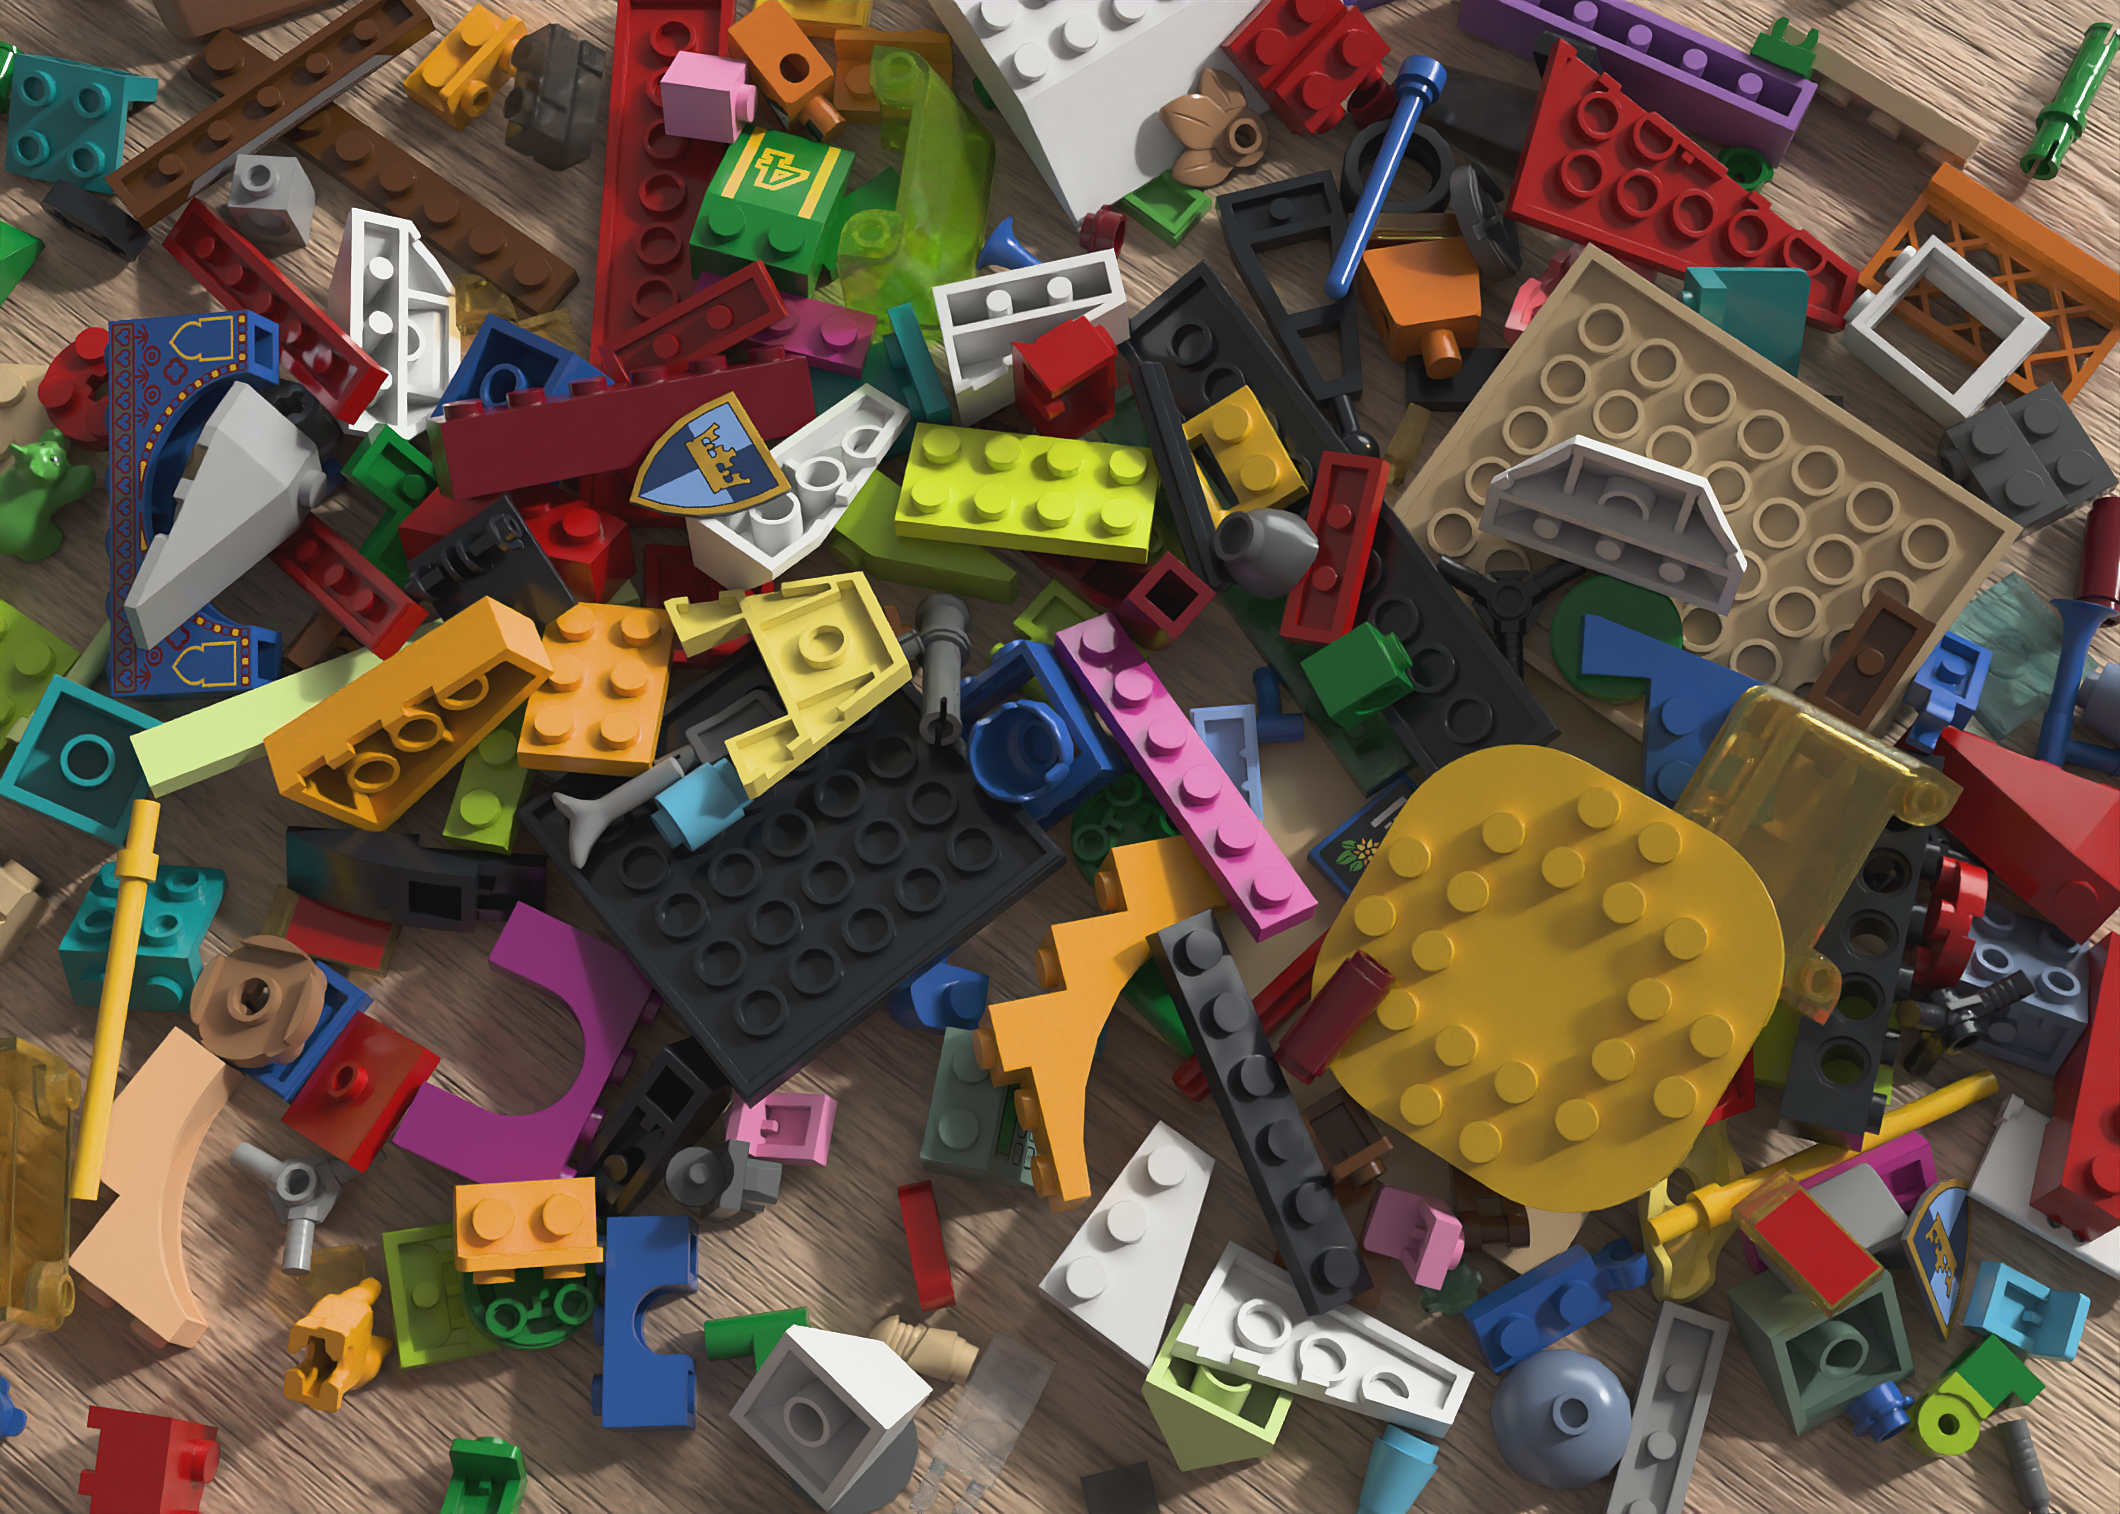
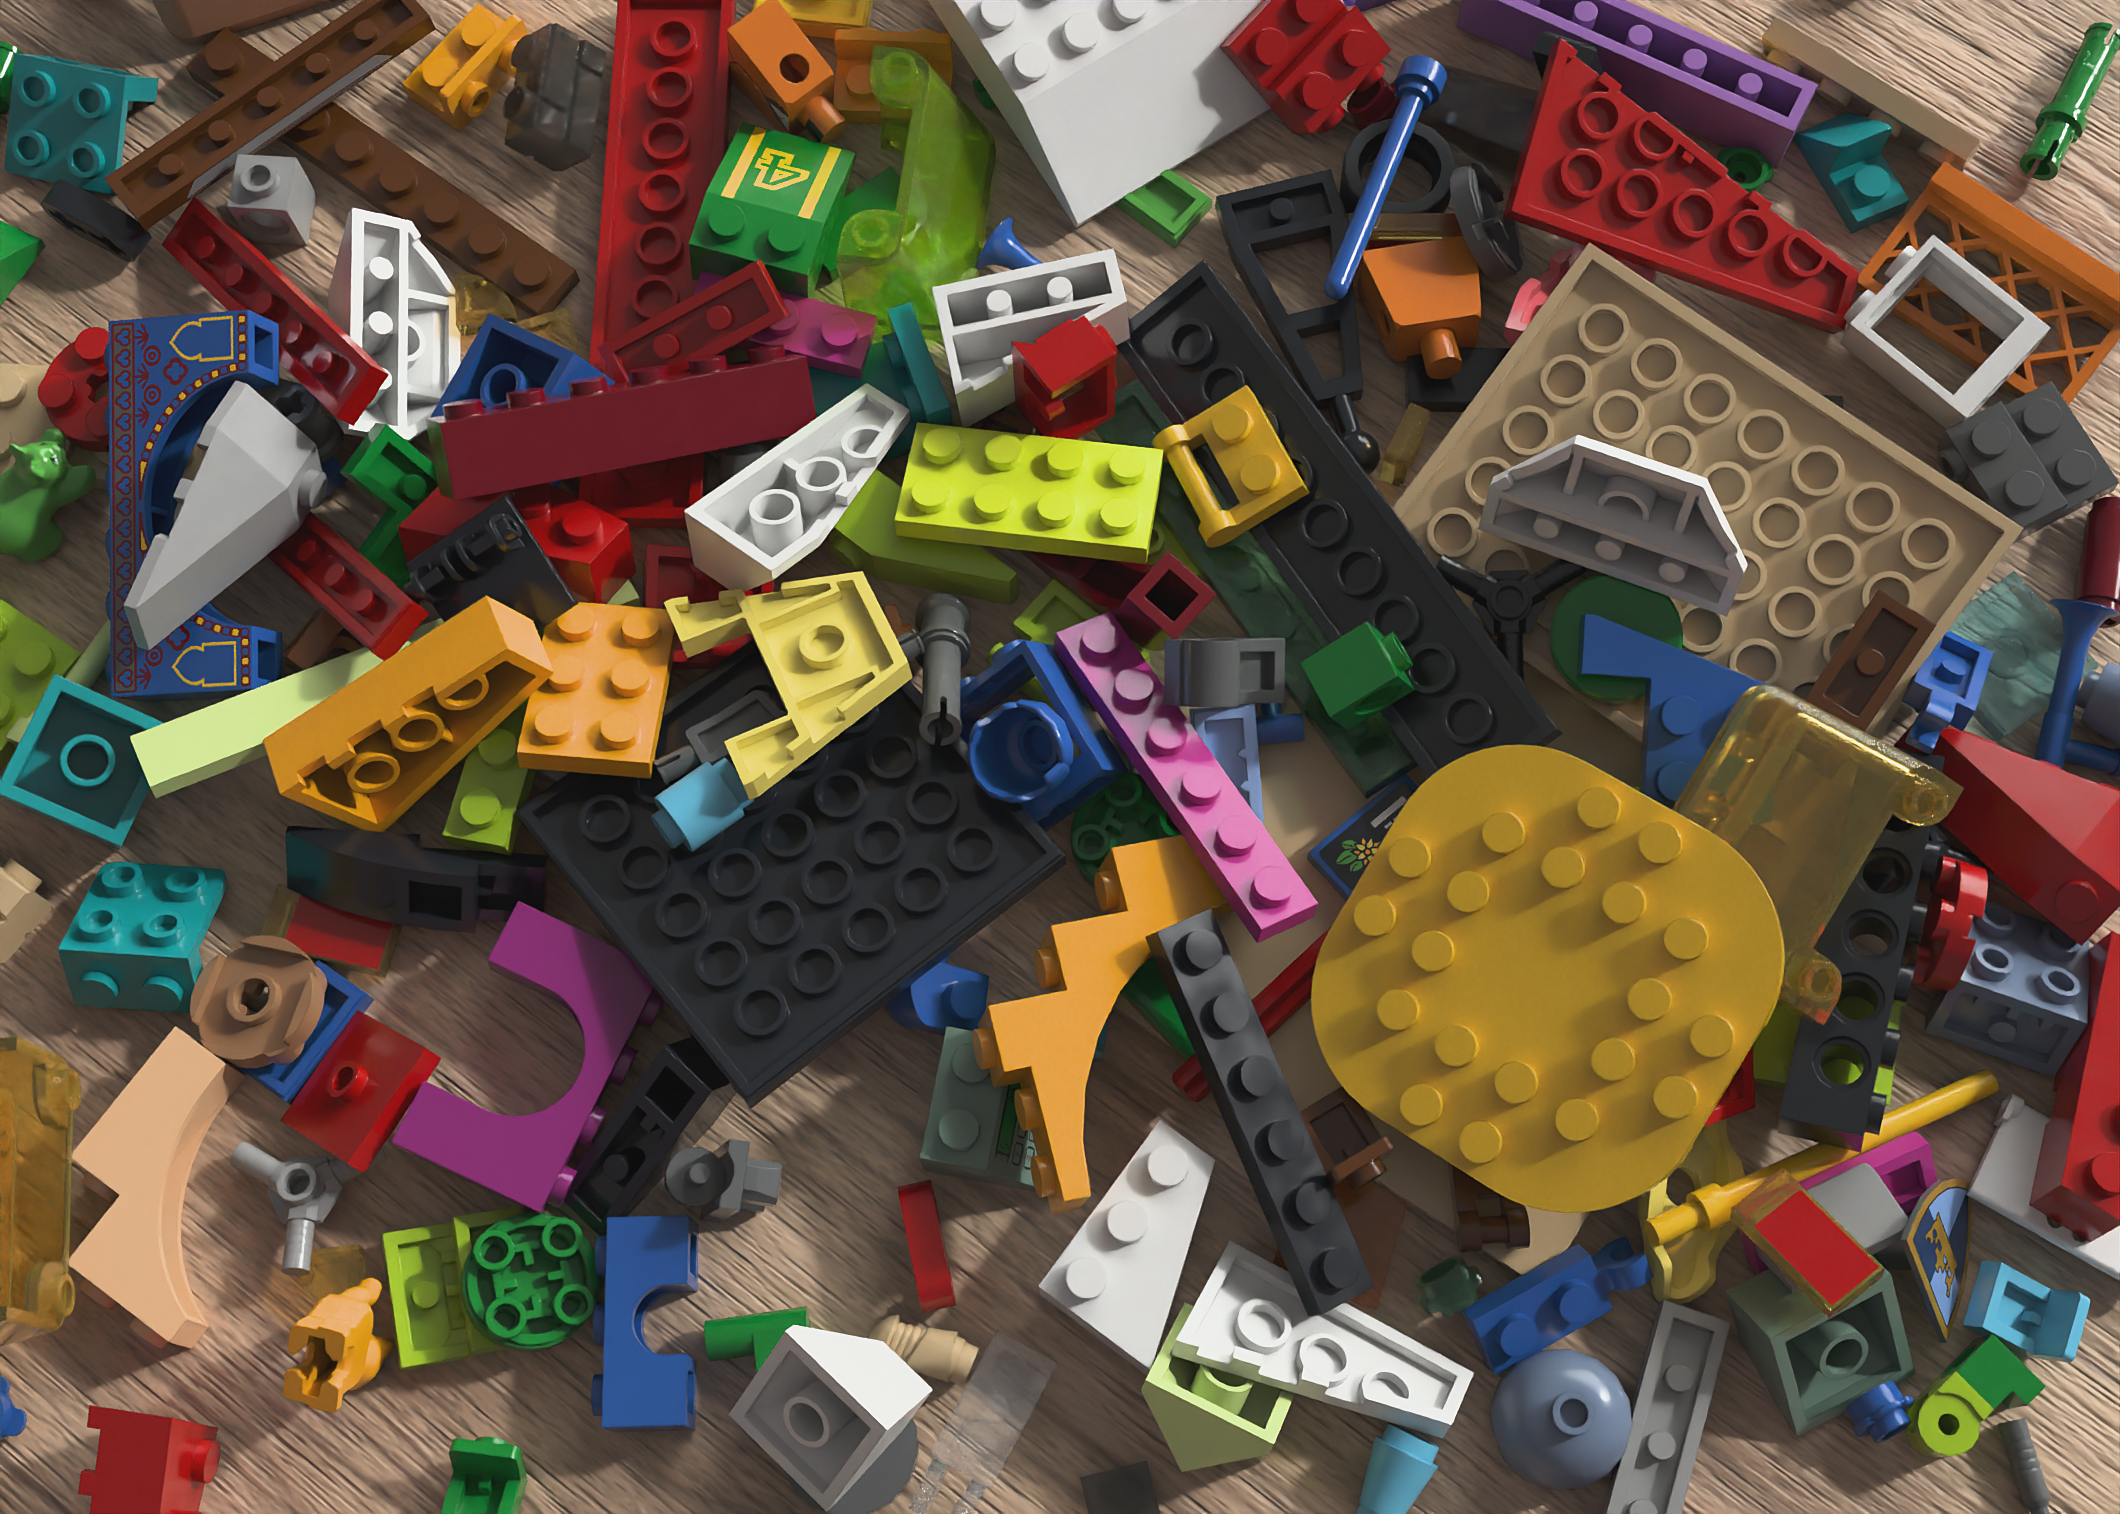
yellow bar [68,799,161,1201] -> none
light orange bracket [453,1177,603,1284] -> none
light grey piece [552,756,685,869] -> none
shield [629,391,792,518] -> none
bright pink brick [660,51,758,144] -> none
bright pink bracket [725,1091,837,1167] -> none
dark red plate [1079,204,1127,259] -> none
black axle [1128,361,1233,597] -> none
medium nougat plate [1158,68,1269,187] -> none
dark grey piece [1214,508,1319,600] -> none
dark red piece [1273,949,1396,1085] -> none
red plate [1279,450,1390,647] -> none
bright pink bracket [1361,1183,1465,1290] -> none
teal bracket [1676,267,1811,379] -> none
green tile [1750,16,1819,81] -> none
black piece [1895,969,2035,1077] -> none
none -> dark grey plate [1164,637,1285,707]
none -> teal slope [1794,112,1910,234]

